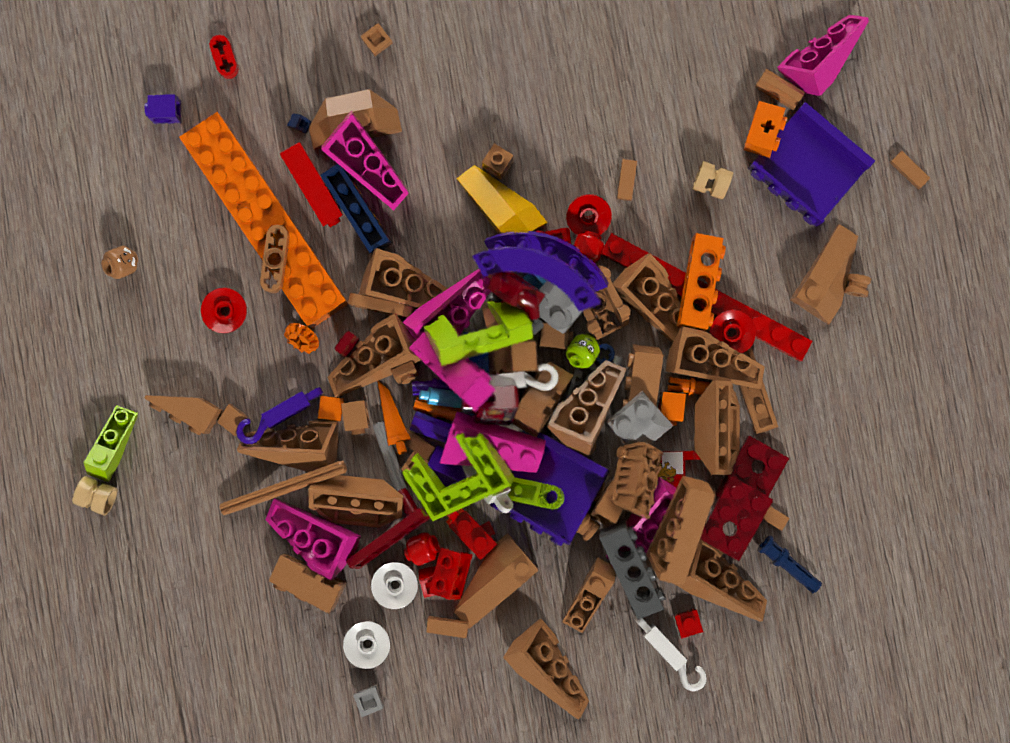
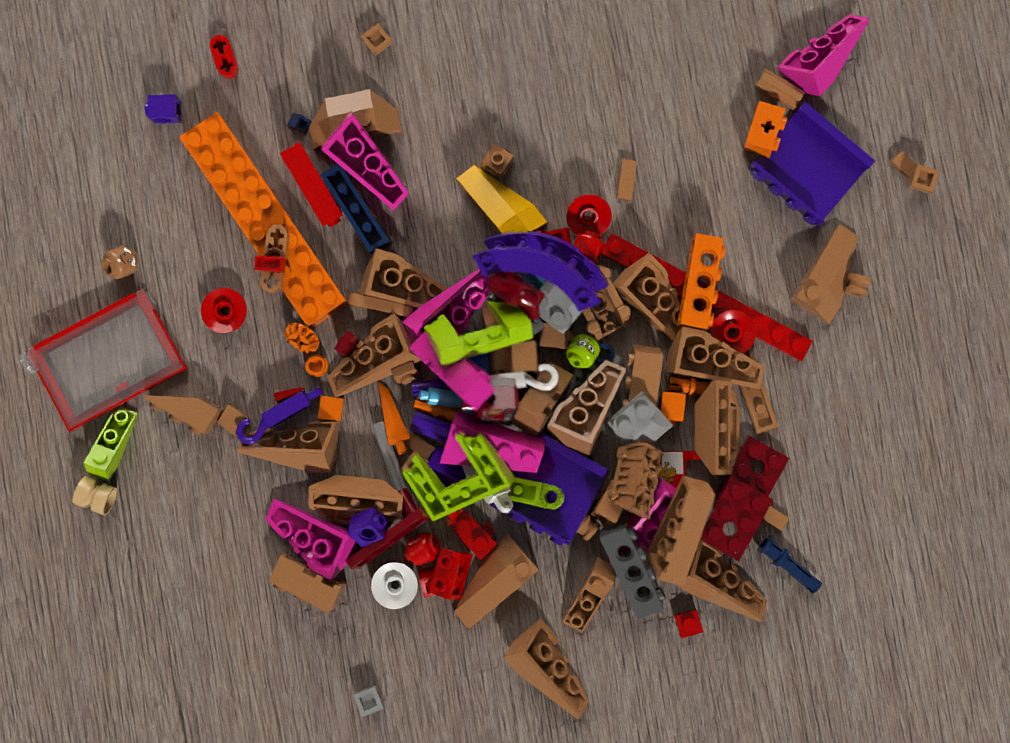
medium nougat axle [219,461,347,515] -> none
medium nougat brick [341,400,371,435] -> none
white dish [343,621,390,669] -> none
medium nougat piece [426,616,469,638] -> none
white piece [634,617,707,691] -> none
tan wheel [692,161,733,200] -> none
none -> clear door [19,289,188,432]
none -> red piece [254,255,286,273]
none -> red piece [274,387,305,402]
none -> orange plate [305,354,328,377]
none -> dark purple brick [347,507,388,547]
none -> medium nougat plate [908,164,940,194]

